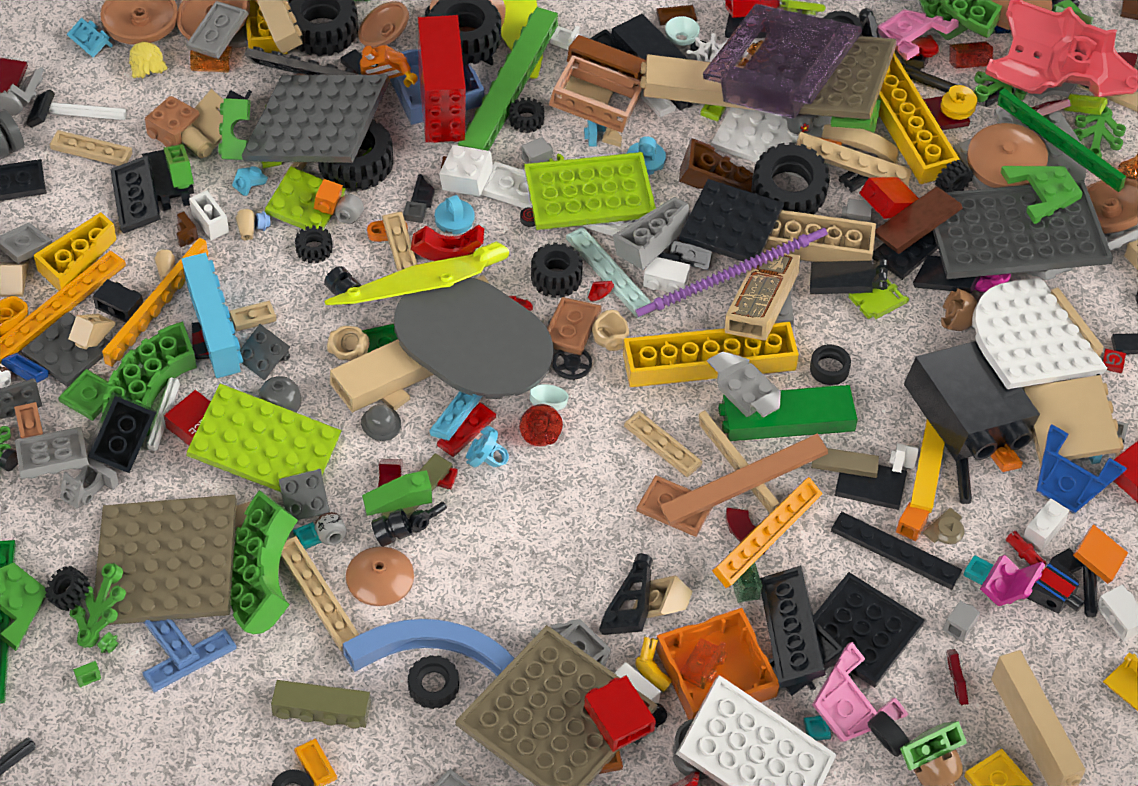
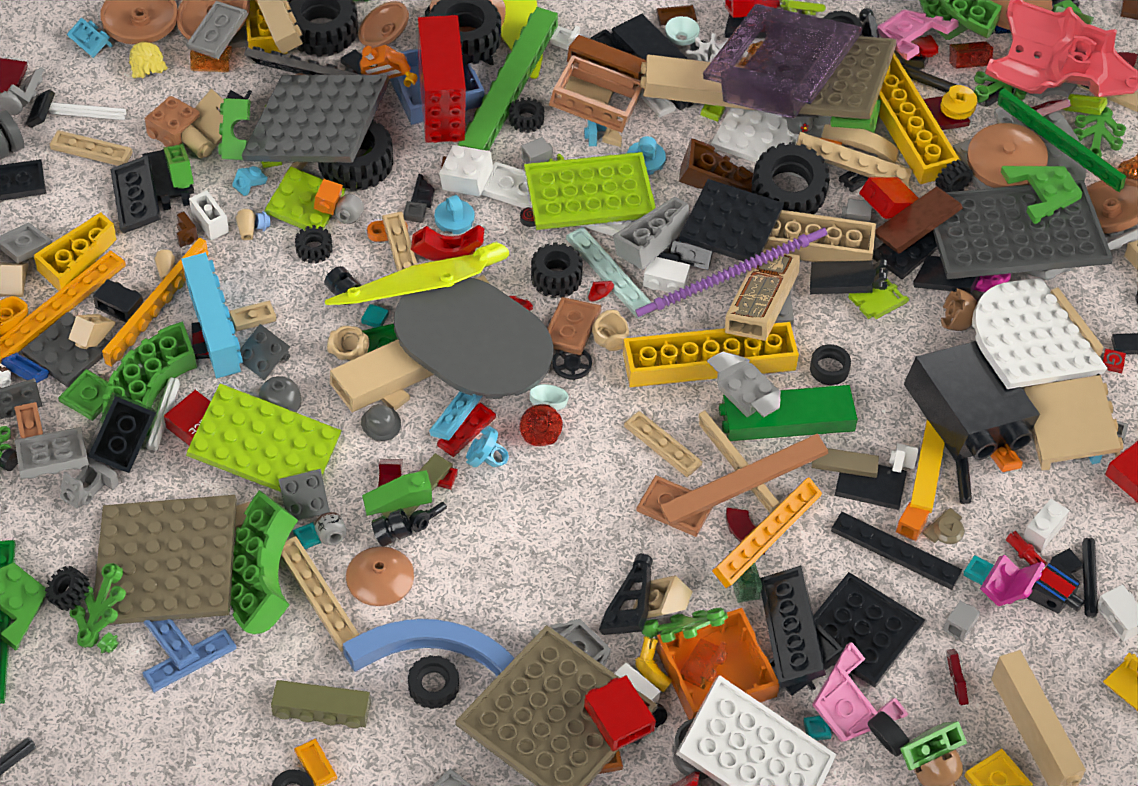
bright green tile [73,661,101,687] -> none
blue wing [1036,424,1127,514] -> none
orange tile [1073,524,1128,584] -> none
none -> teal tile [361,304,389,328]
none -> bright green plant [642,607,728,642]

